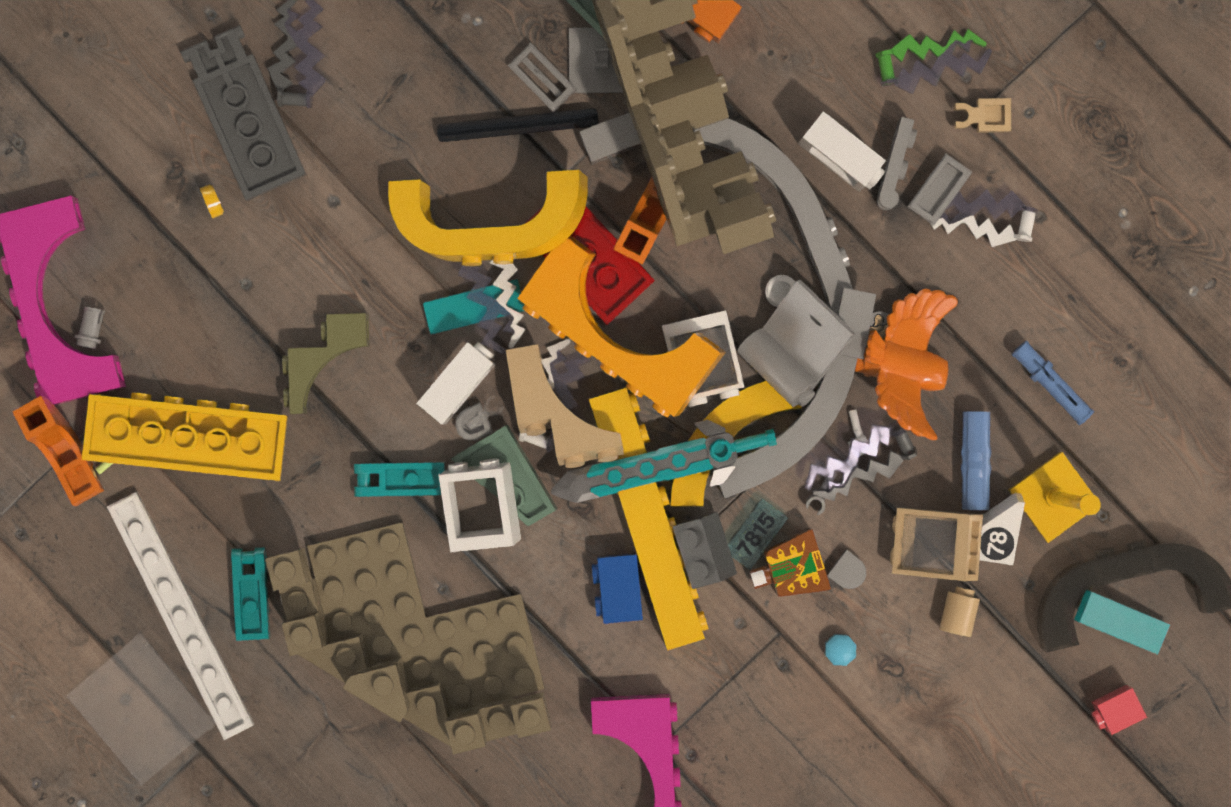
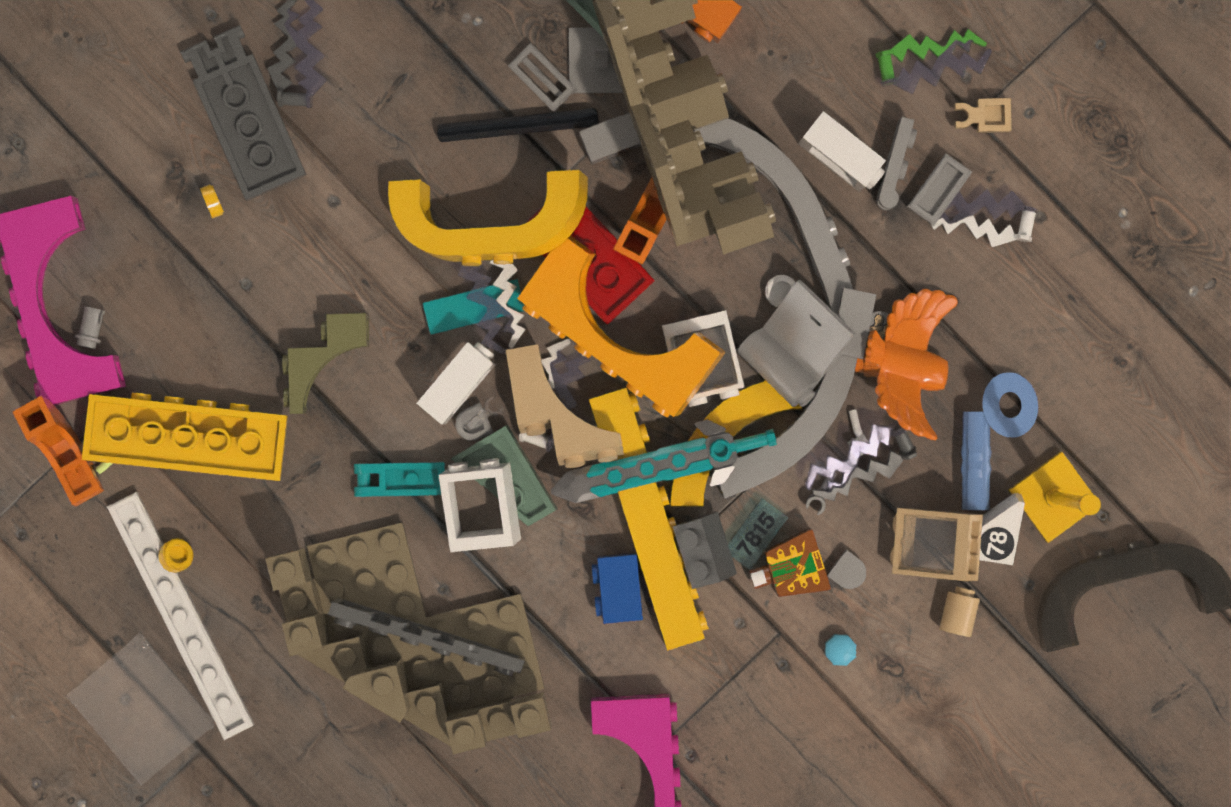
teal plate [231,547,270,641] -> none
medium blue pin [1011,341,1094,425] -> none
teal tile [1074,590,1170,655] -> none
coral brick [1091,685,1147,735] -> none
none -> yellow tile [158,538,194,573]
none -> dark grey wing [328,597,525,676]
none -> medium blue piece [982,373,1038,437]

